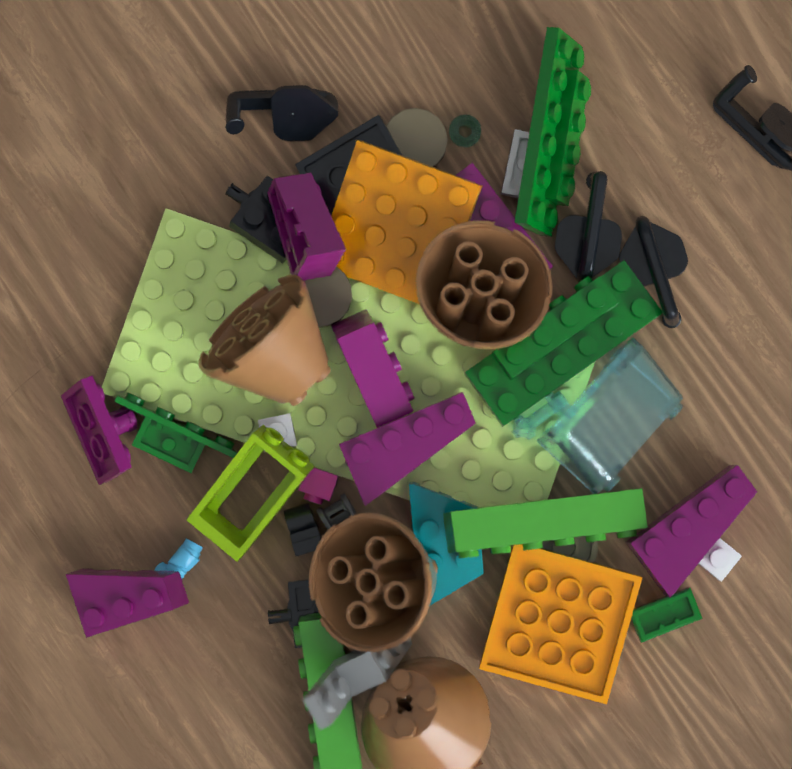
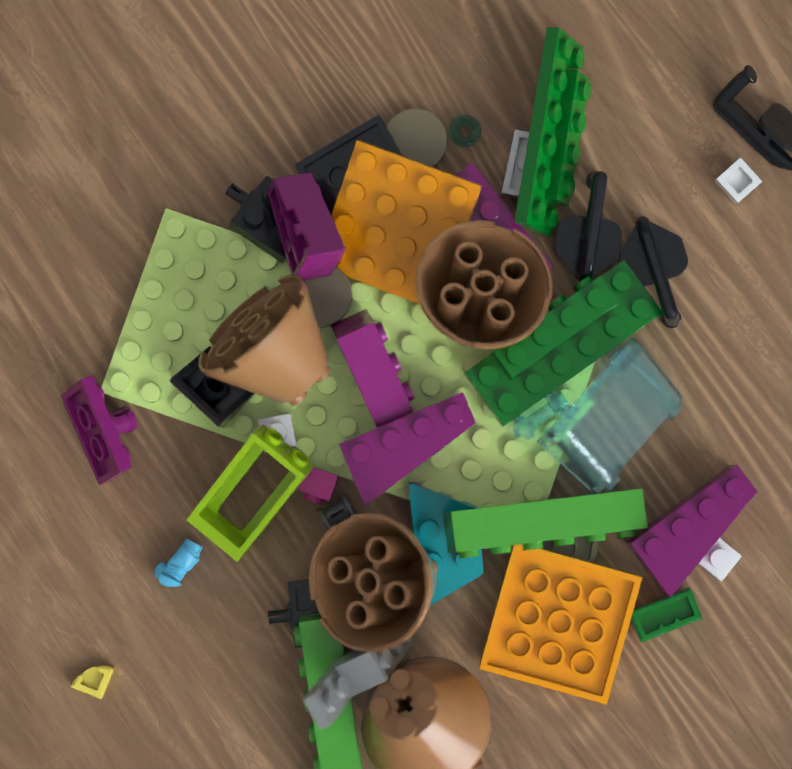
magenta wedge [66,568,189,638] -> none
green bracket [114,392,238,473] -> none
black piece [225,85,338,141] -> none
black leg [283,503,322,557] -> none
none -> light yellow tile [71,665,115,699]
none -> black slope [170,346,255,428]
none -> white plate [714,157,762,205]

